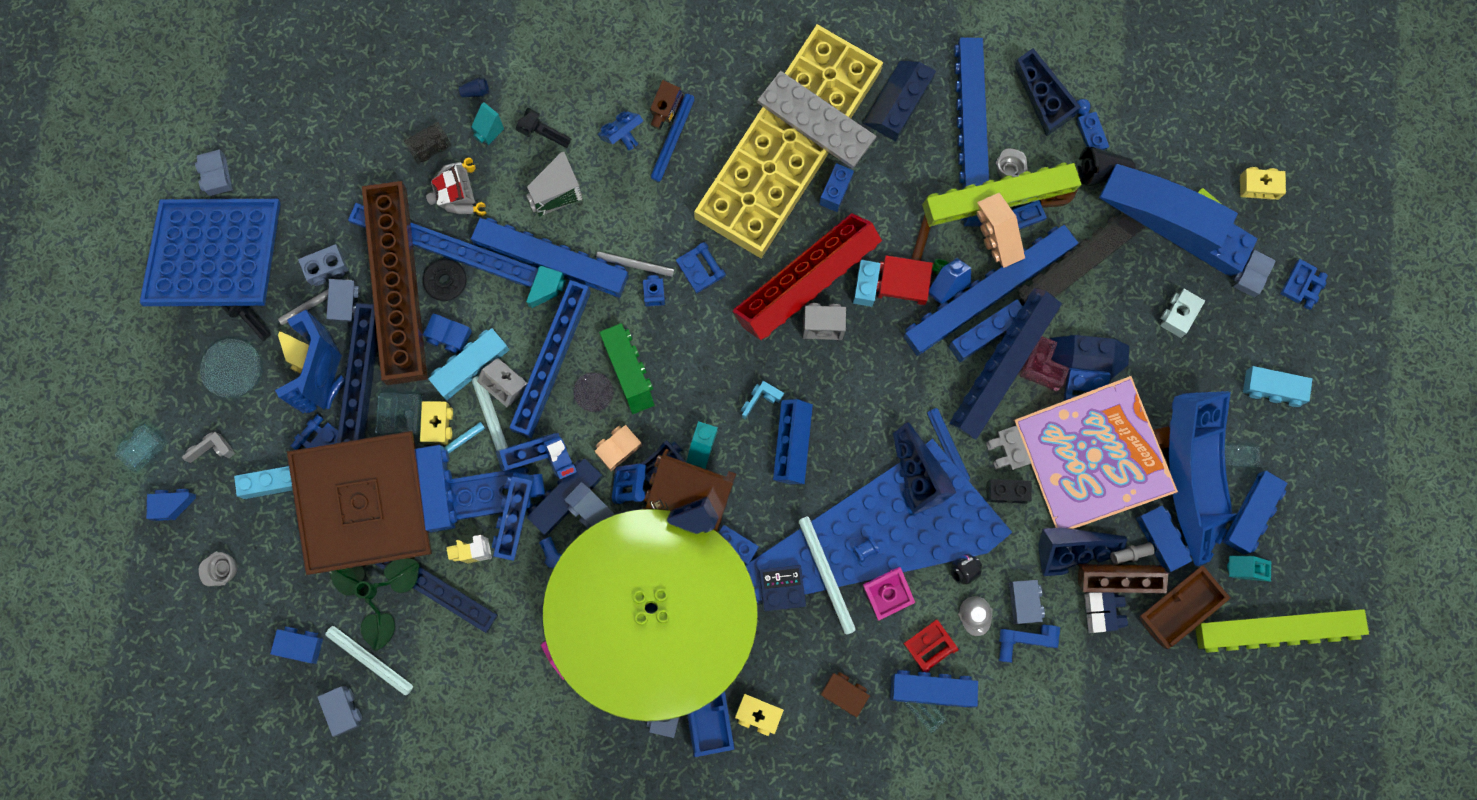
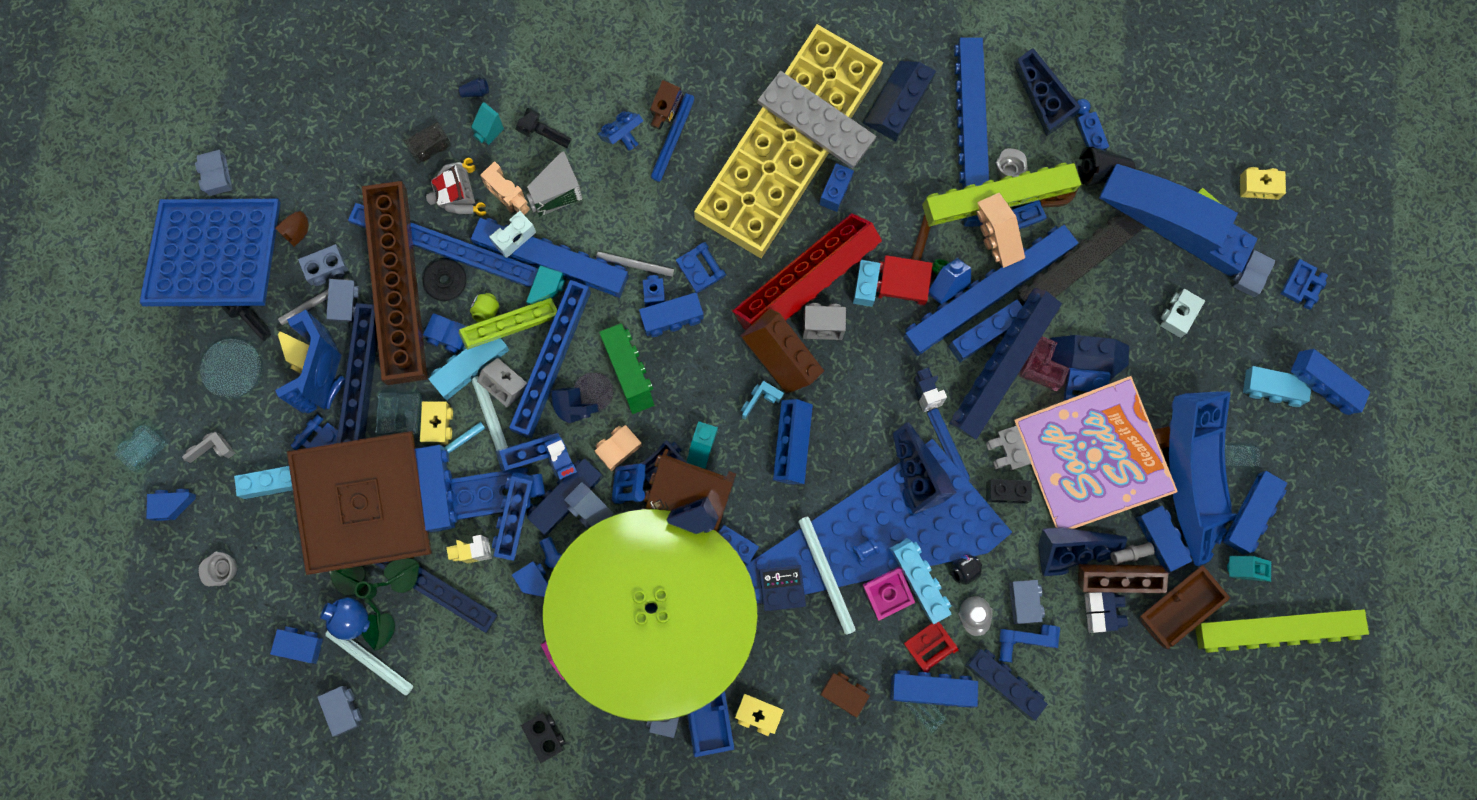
none -> reddish brown brick [275,211,309,247]
none -> blue brick [320,598,370,640]
none -> lime plate [458,298,557,350]
none -> lime head [470,293,500,322]
none -> light nougat hips [480,161,530,215]
none -> light aqua brick [490,211,536,258]
none -> blue slope [512,561,548,598]
none -> black brick [520,712,566,764]
none -> dark blue brick [551,388,599,423]
none -> blue brick [639,292,704,337]
none -> reddish brown slope [740,309,824,394]
none -> medium azure brick [890,538,951,624]
none -> hips [914,368,947,413]
none -> dark blue brick [965,649,1048,721]
none -> blue brick [1291,349,1370,415]

